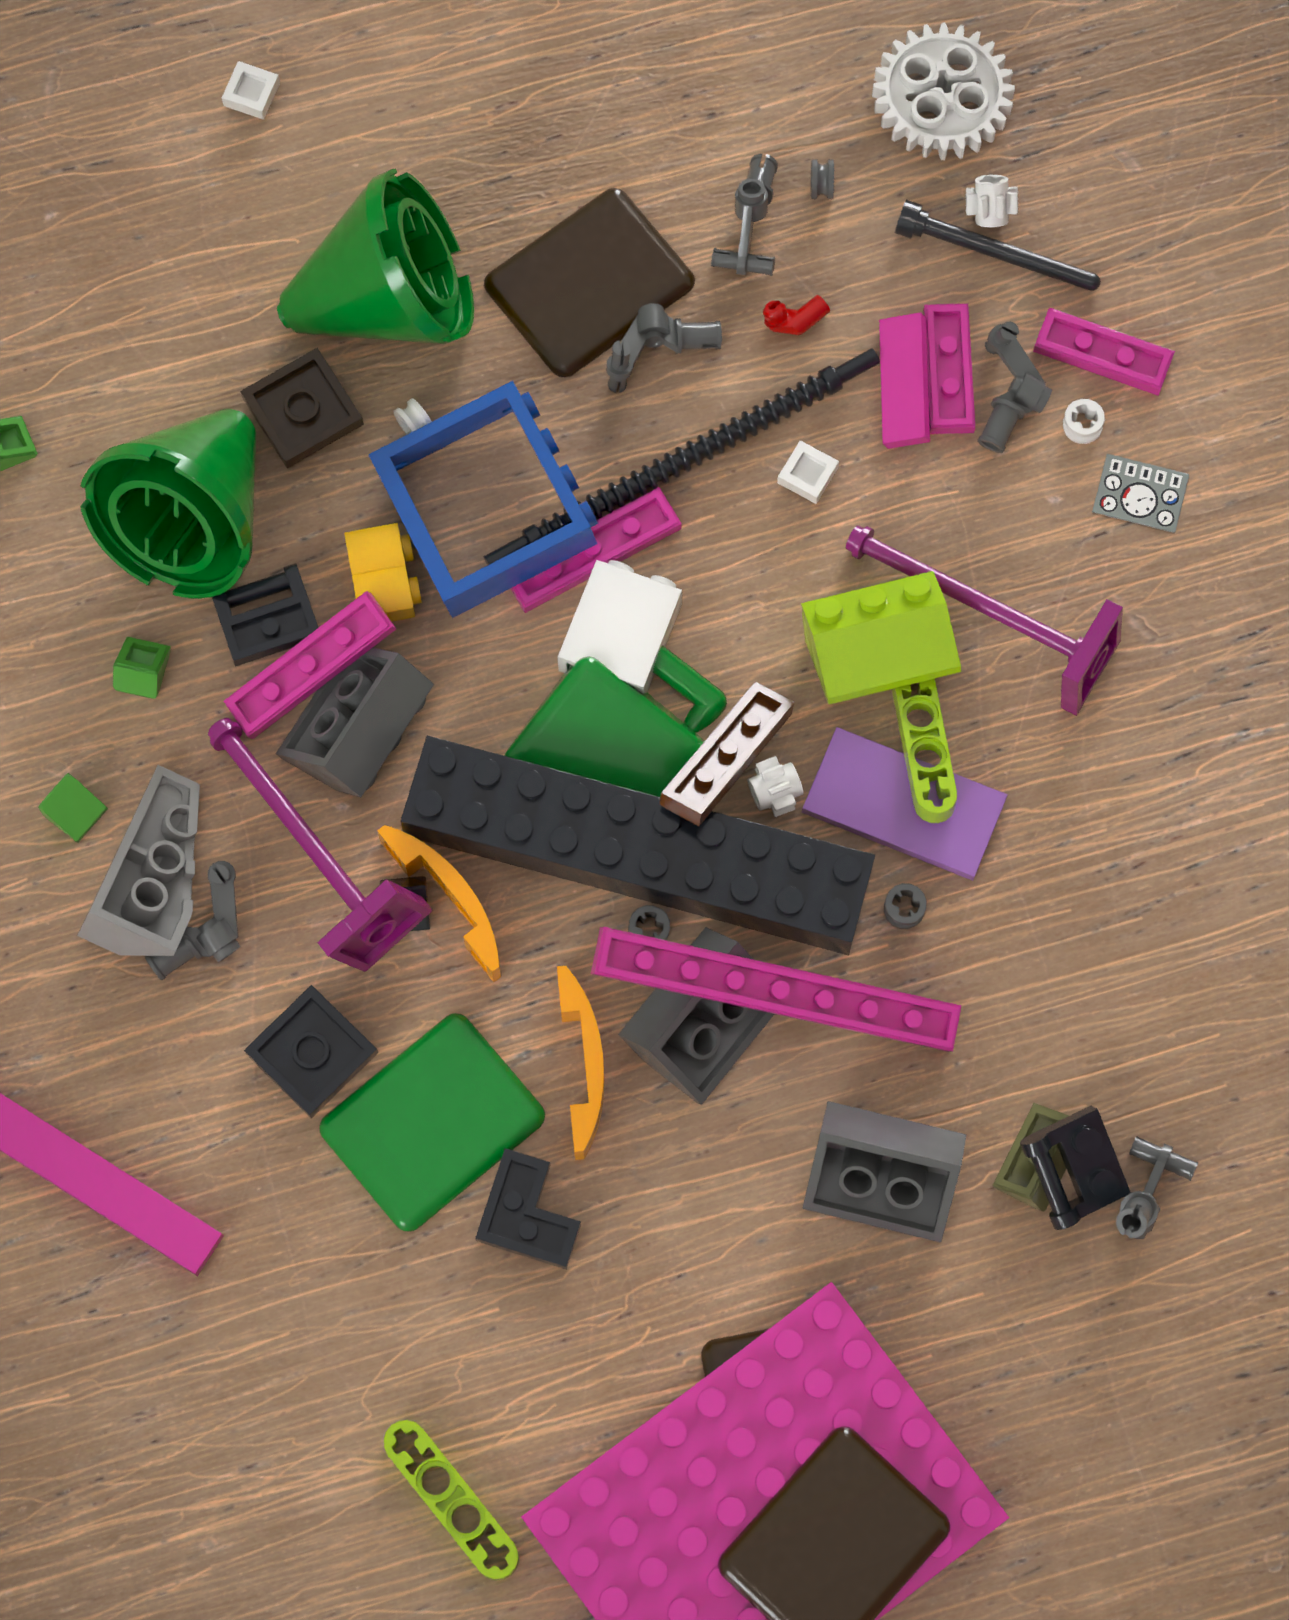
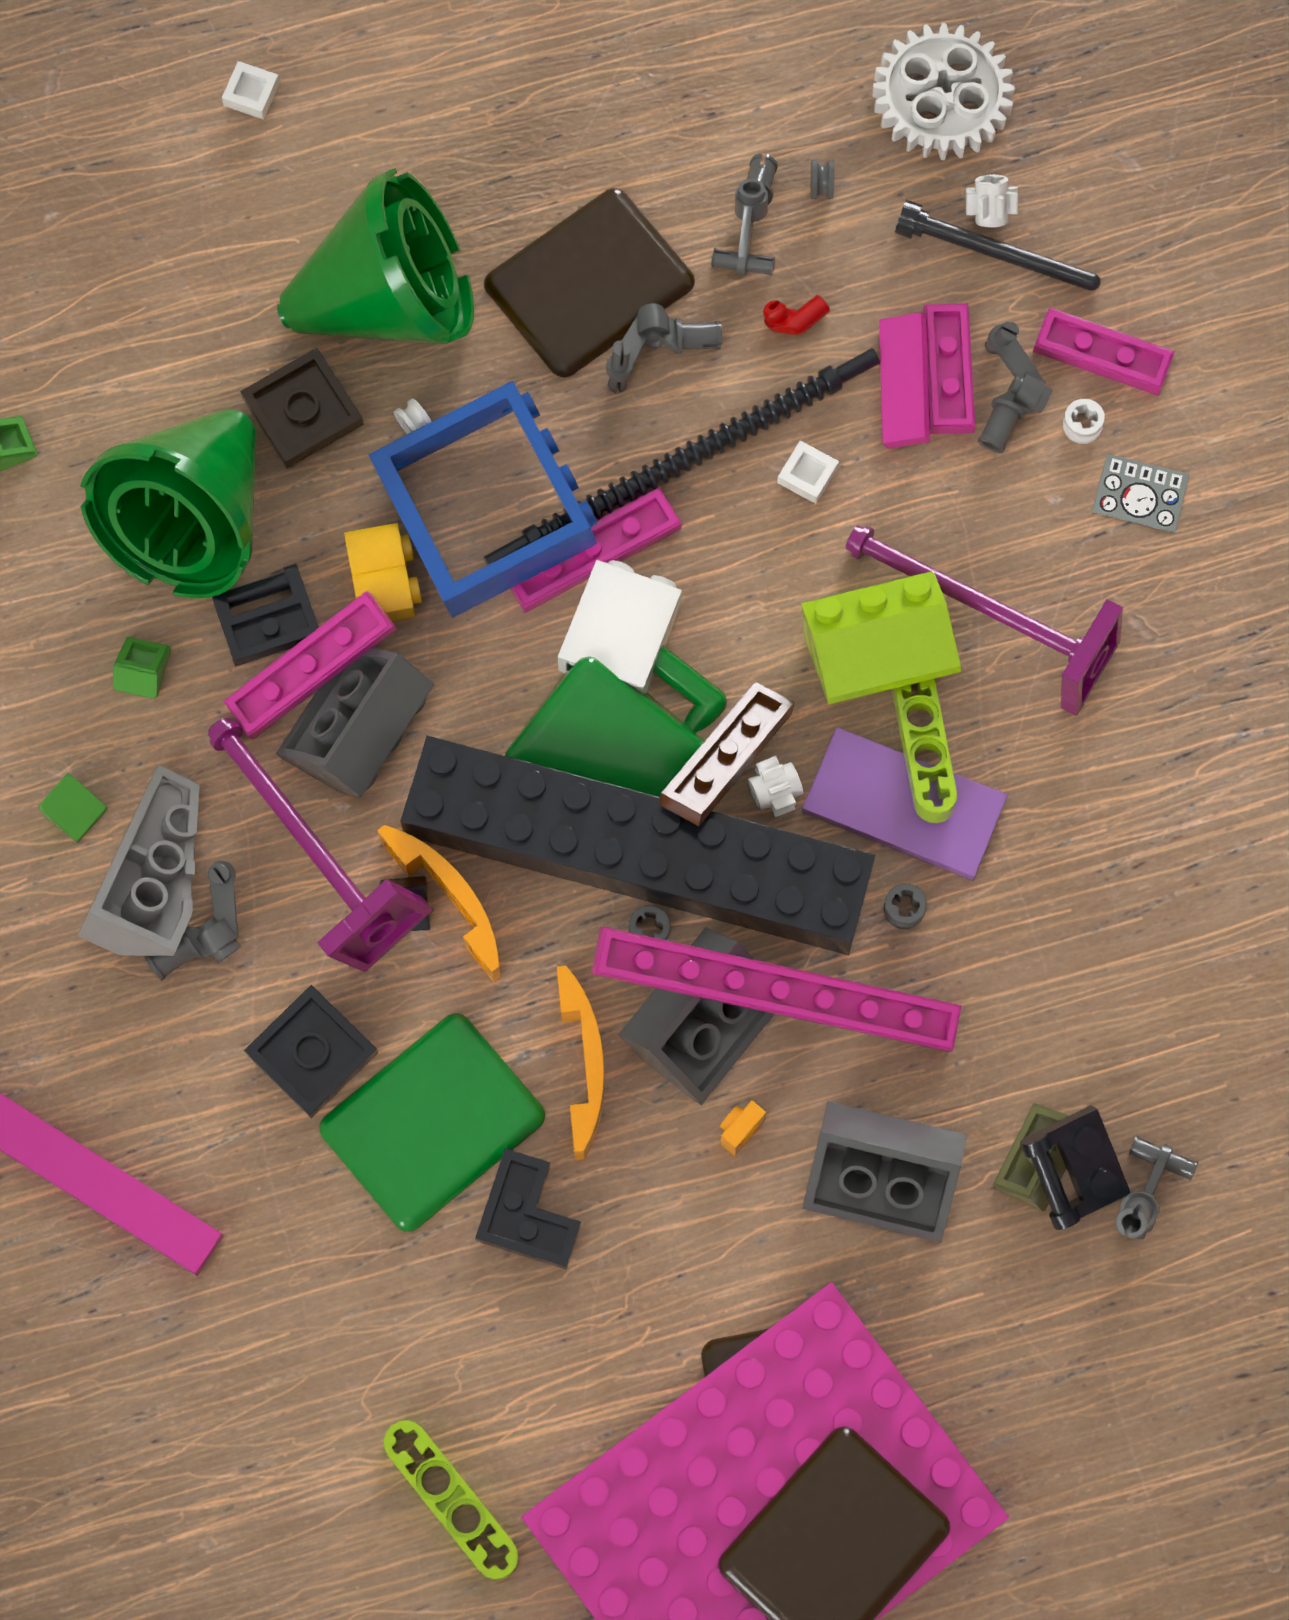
none -> light orange plate [720,1100,766,1156]

